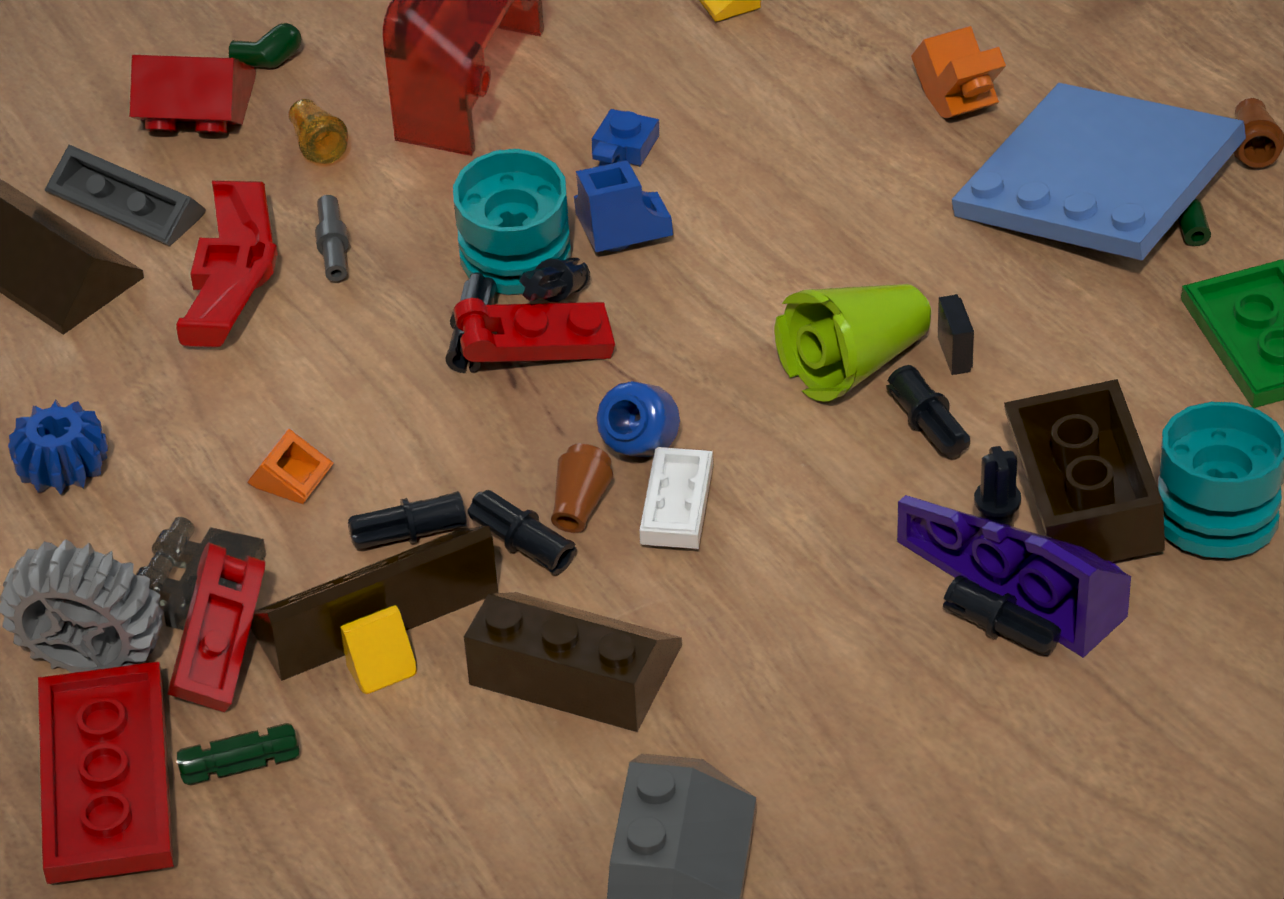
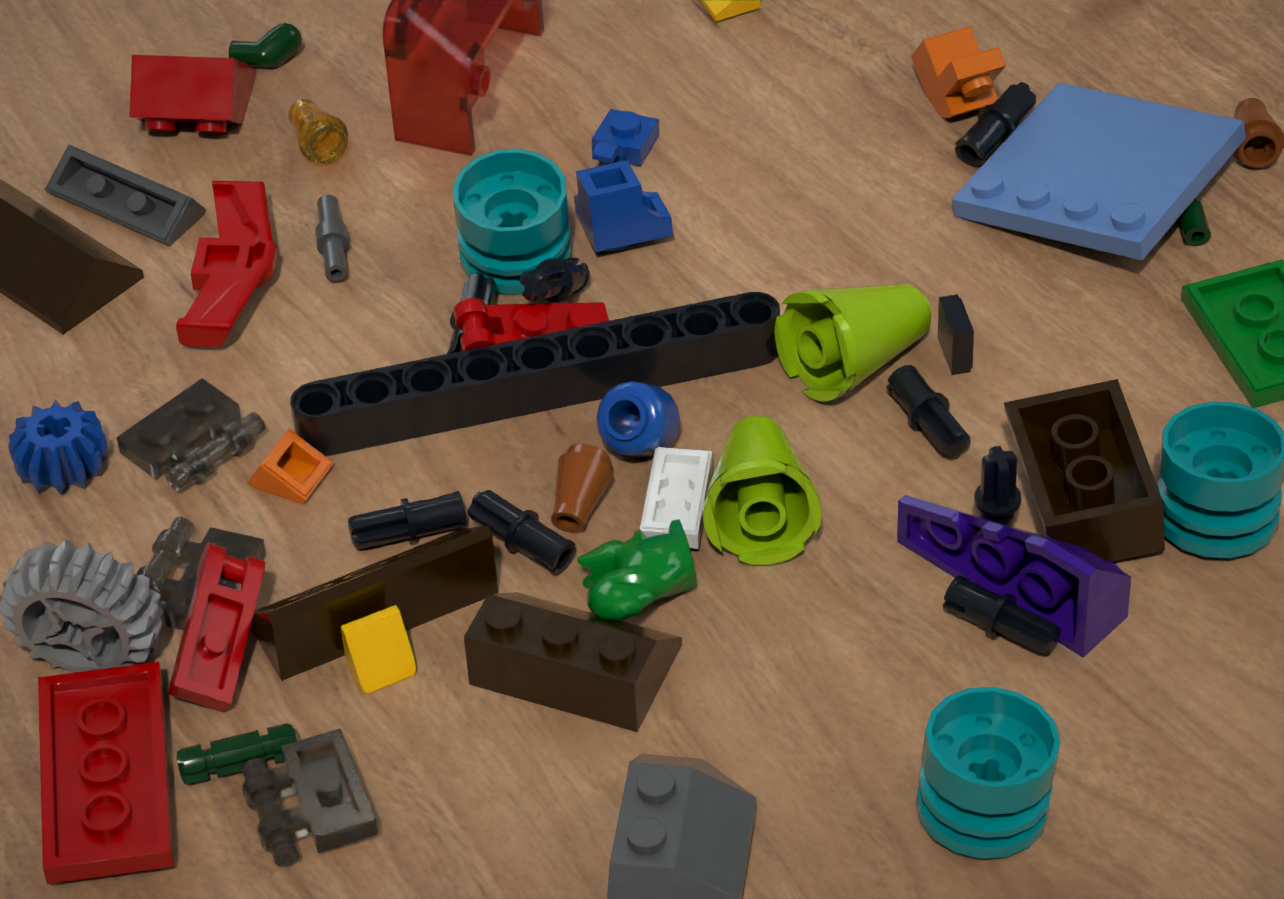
none -> clear smoke plate [117,378,266,491]
none -> clear smoke plate [241,728,378,867]
none -> black beam [290,292,780,456]
none -> green animal [577,519,697,621]
none -> lime cone [703,416,822,565]
none -> teal wheel [916,687,1061,859]
none -> black axle [955,82,1036,167]

